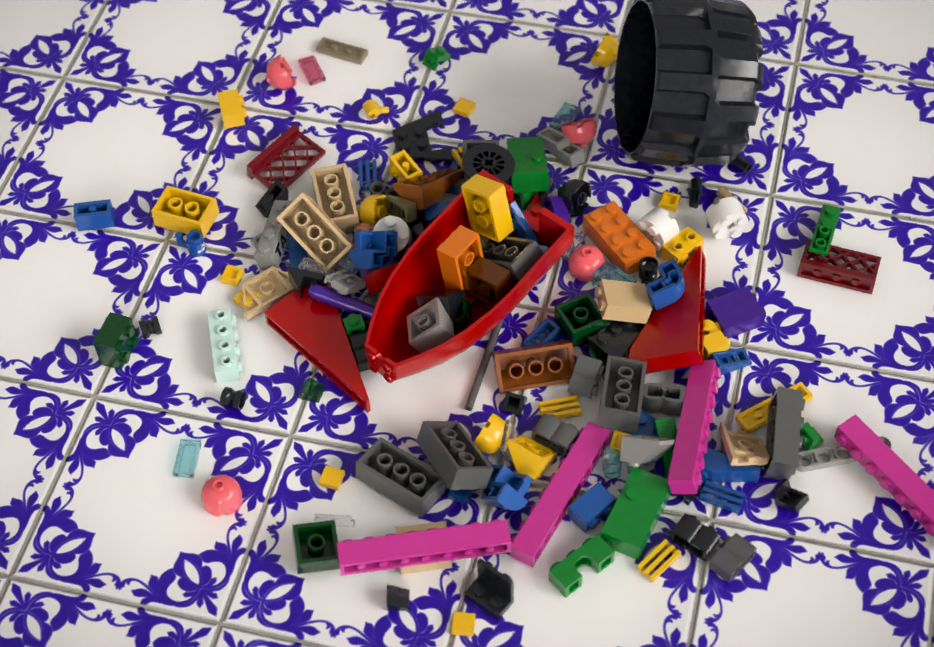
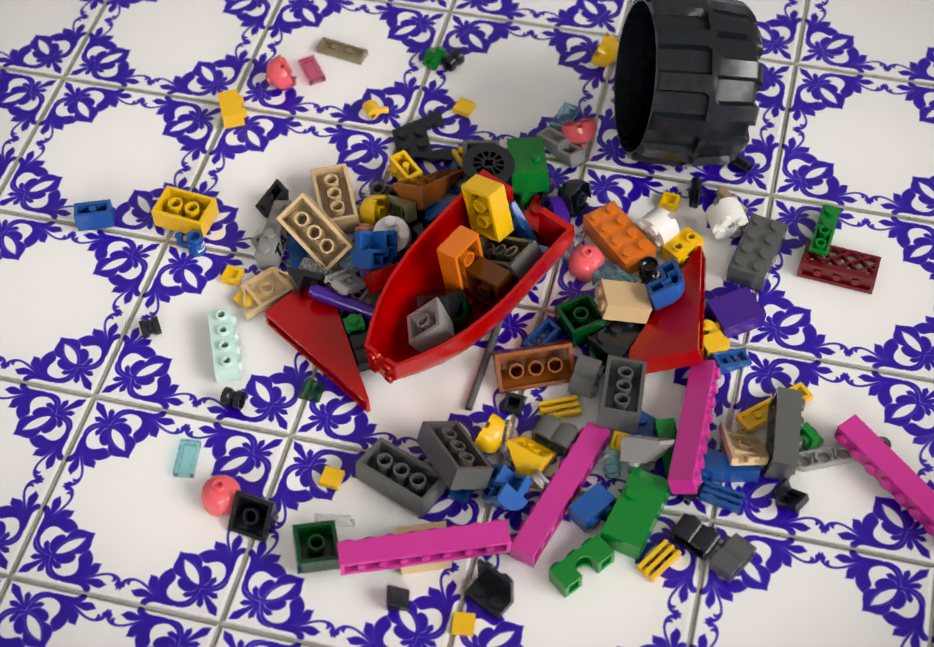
dark green brick [93,312,139,370] -> none
dark red fence [247,124,326,188] -> none
blue tile [358,159,377,191] -> none
dark grey brick [642,383,684,415] -> none
none -> black slope [227,490,279,542]
none -> black wheel [441,49,465,72]
none -> light grey bush [530,469,550,489]
none -> dark grey brick [726,213,788,292]

